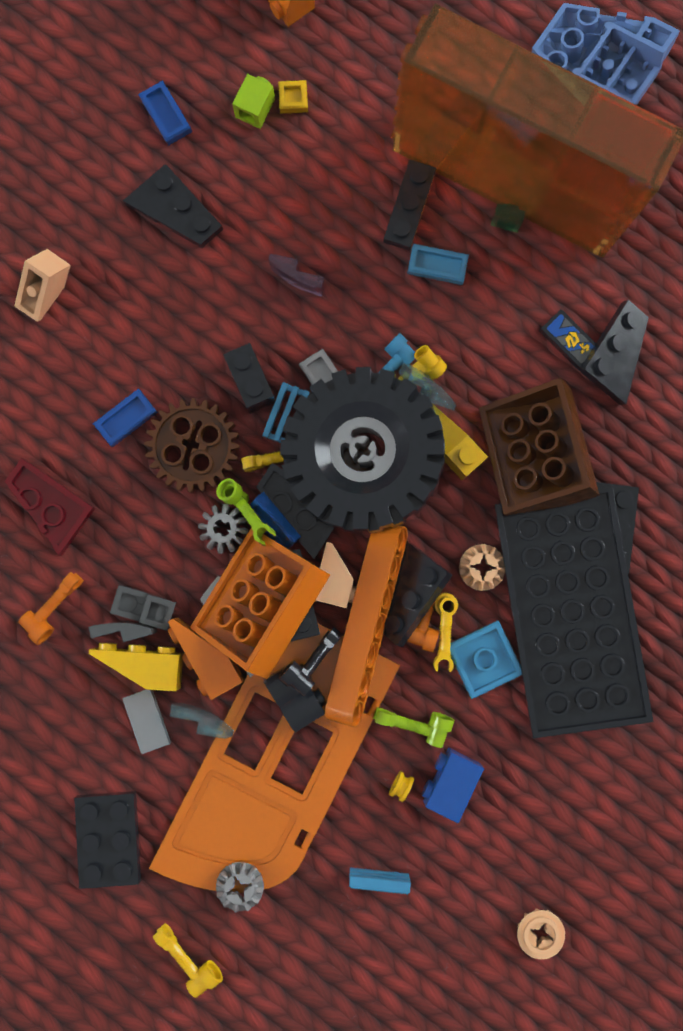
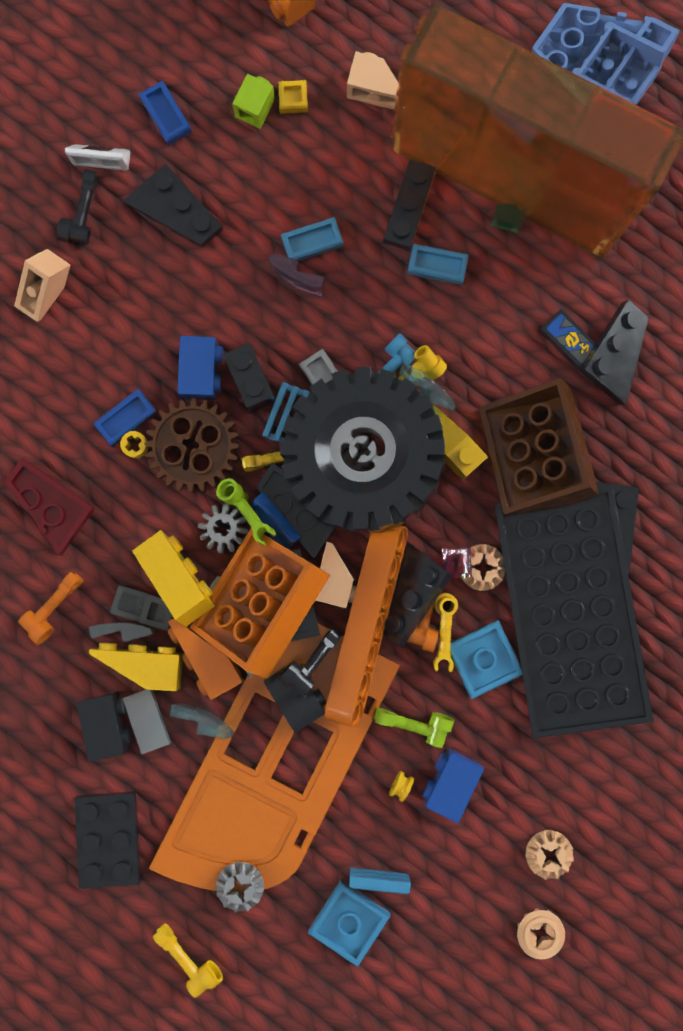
none -> black brick [57,169,98,245]
none -> white slope [65,144,130,171]
none -> black brick [76,691,132,762]
none -> yellow bush [120,431,149,458]
none -> yellow brick [132,530,215,627]
none -> blue brick [177,336,223,400]
none -> dark azure tile [281,217,344,264]
none -> dark azure tile [308,879,391,967]
none -> light nougat slope [347,51,404,111]
none -> clear pink slope [442,548,472,578]
none -> light nougat gear [526,830,574,880]

